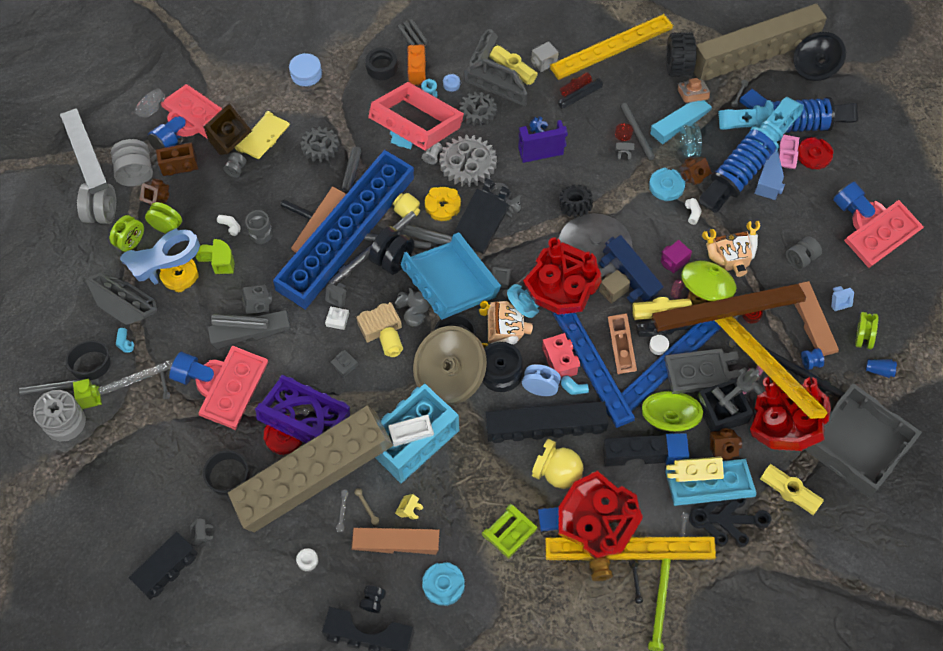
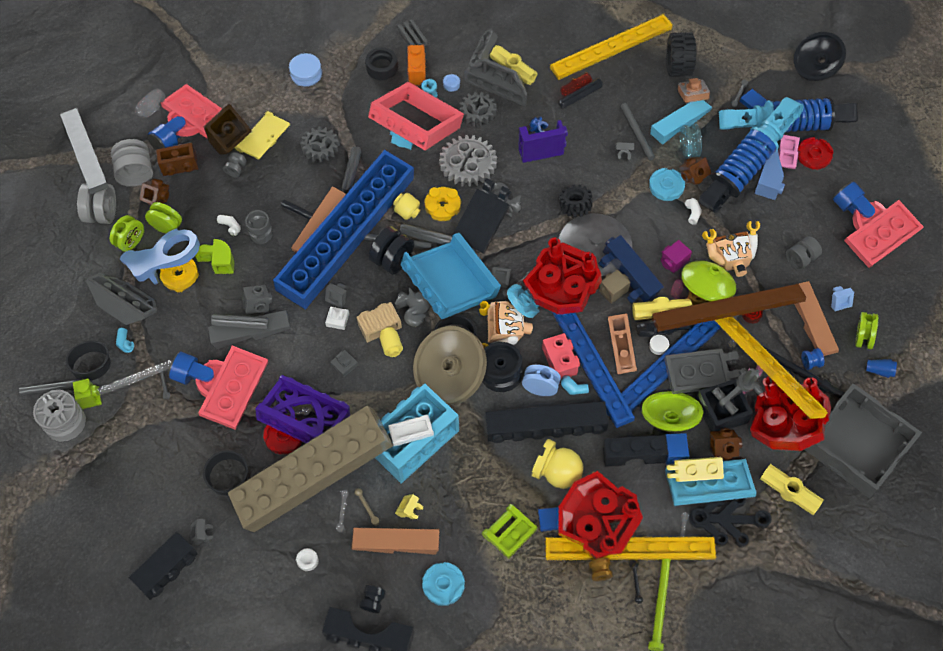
flat silver bar [328,211,416,285] -> none
light grey bush [422,143,442,164] -> none
light grey brick [531,41,558,72] -> none
clear red tile [615,123,633,141] -> none
dark tan brick [694,4,827,81] -> none

